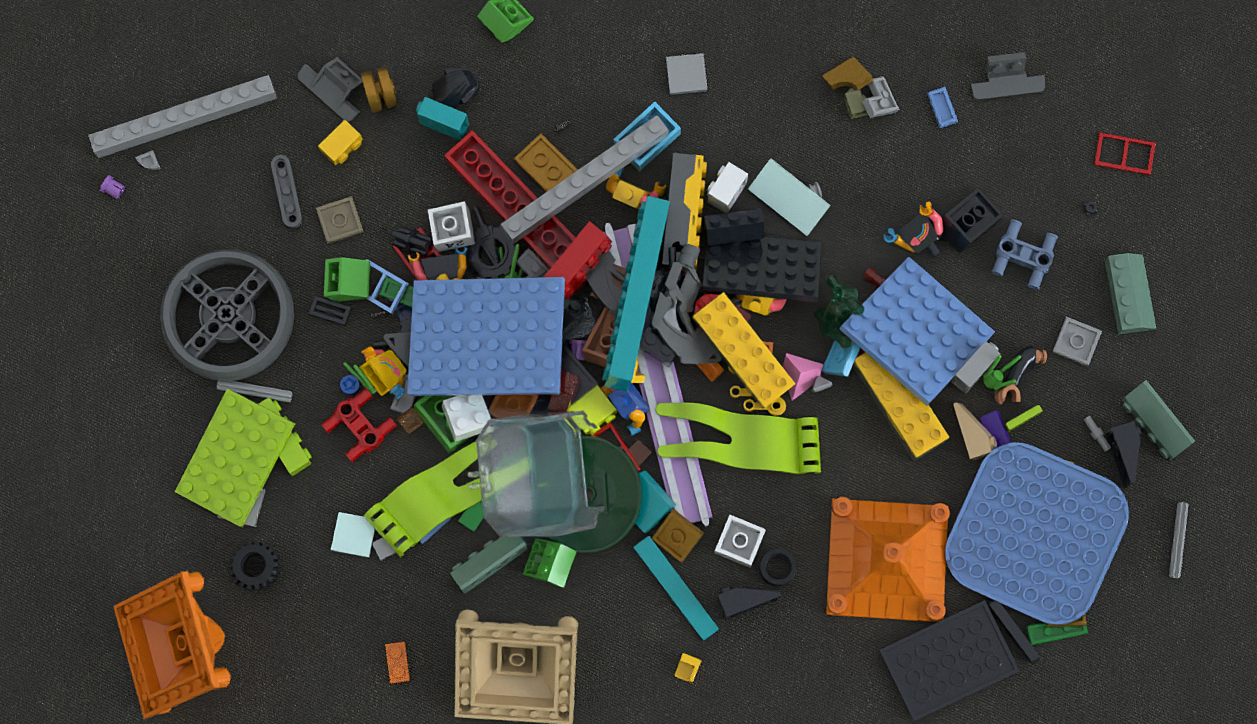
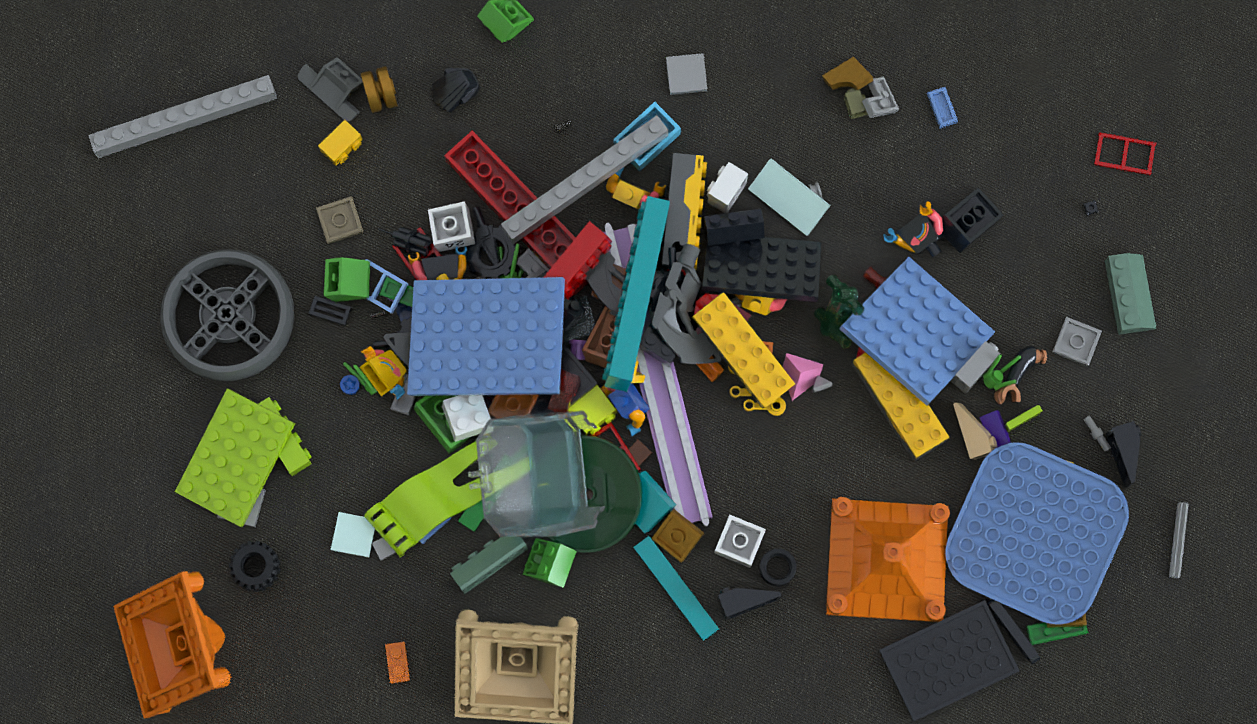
medium lavender bush [100,175,125,199] -> none
light grey tile [135,150,161,170] -> none
light grey axle [217,381,292,402] -> none
dark grey plate [271,155,302,229] -> none
red piece [321,388,397,463] -> none
clear orange tile [396,407,424,434] -> none
teal brick [416,97,469,141] -> none
pearl gold tile [514,133,578,192] -> none
lime flag [655,403,821,474] -> none
yellow panel [675,653,701,683] -> none
medium azure tile [822,337,860,377] -> none
dark grey plate [971,52,1045,100] -> none
sand blue piece [991,219,1058,290] -> none
sand green slope [1121,380,1195,461] -> none

